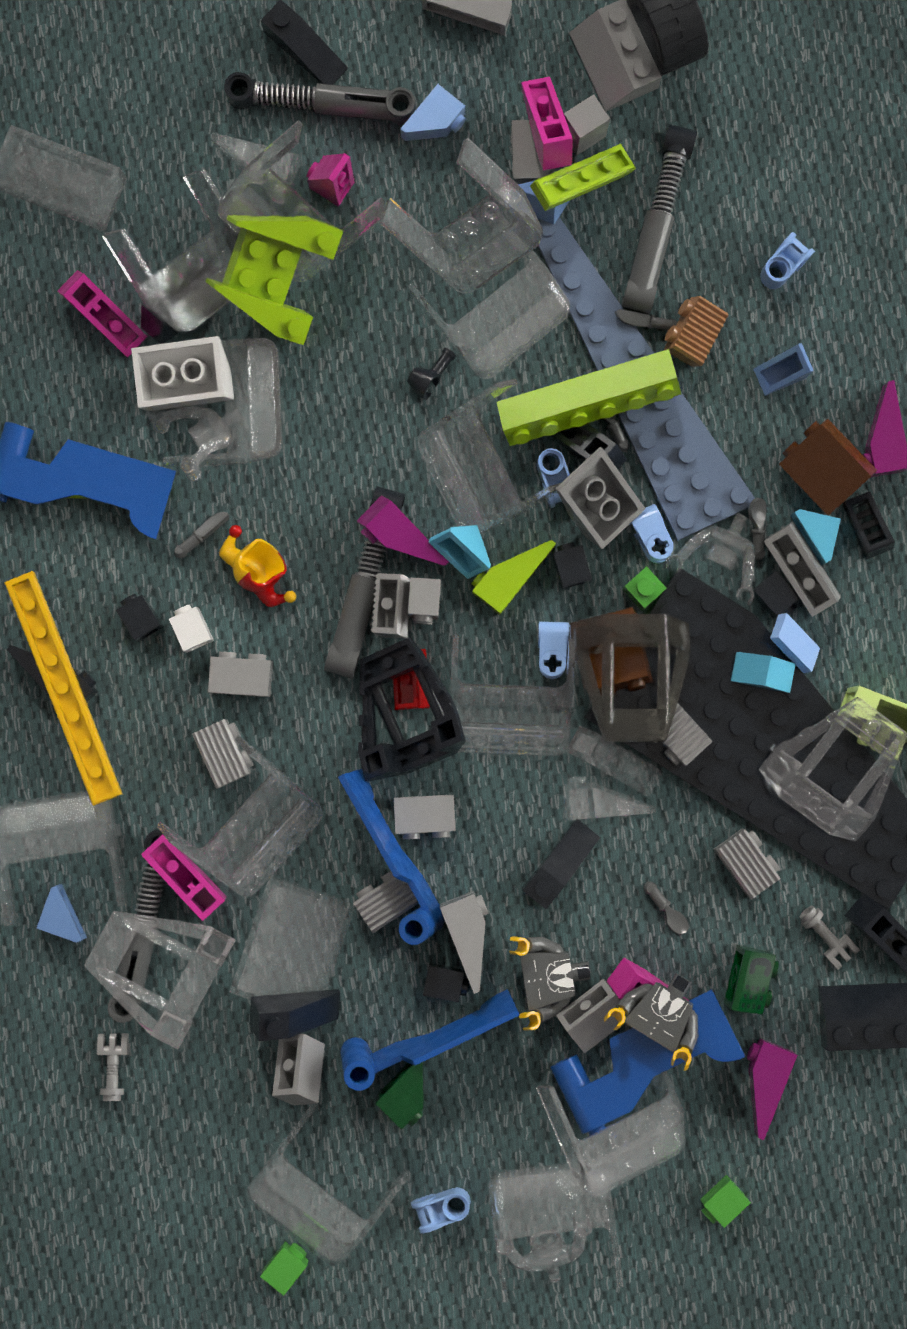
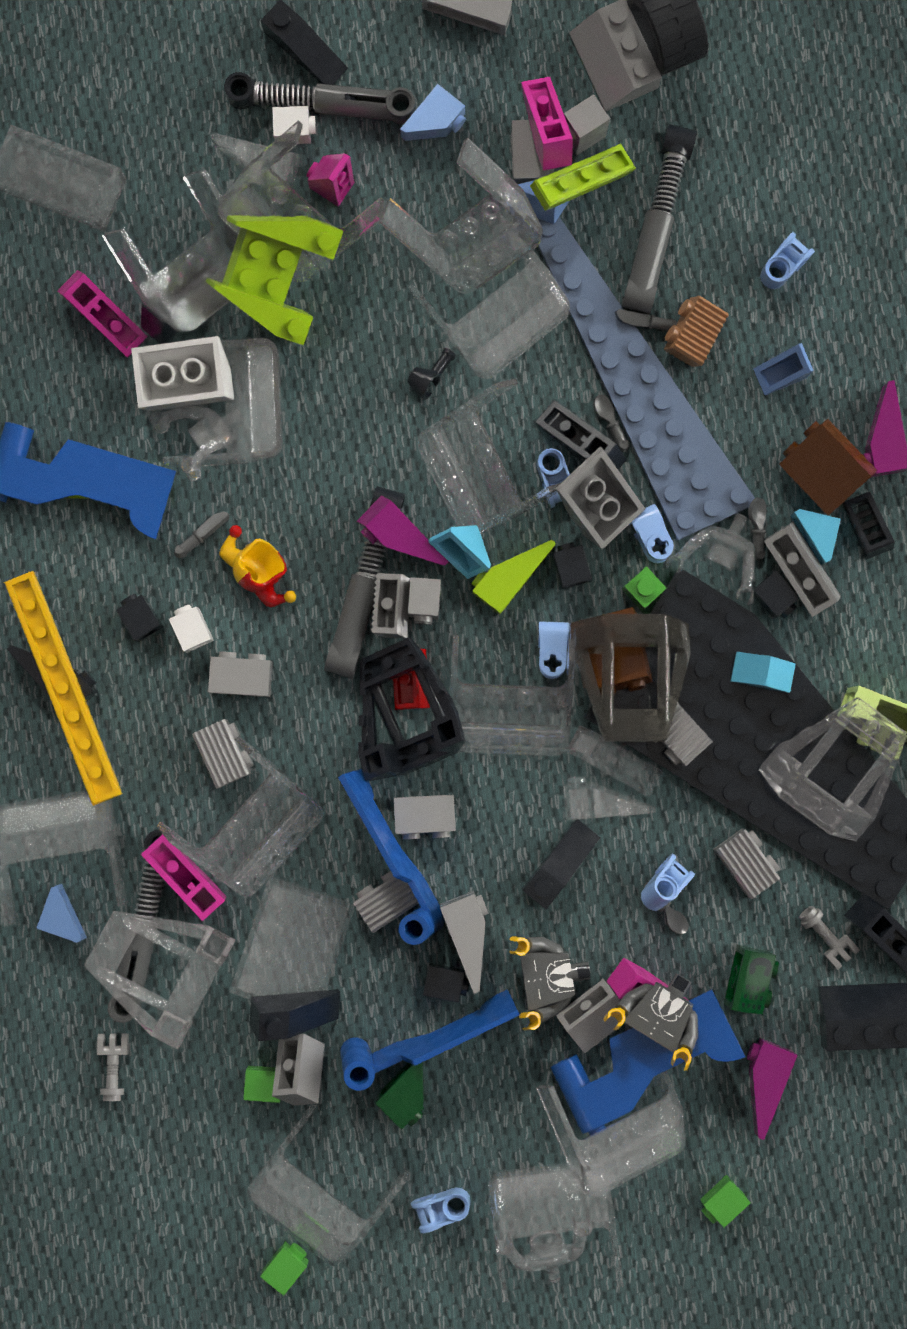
lime brick [496,349,682,446] -> none
light blue tile [770,613,820,673] -> none
none -> bright green brick [244,1066,281,1103]
none -> white brick [272,106,316,145]
none -> light blue piece [641,853,695,911]

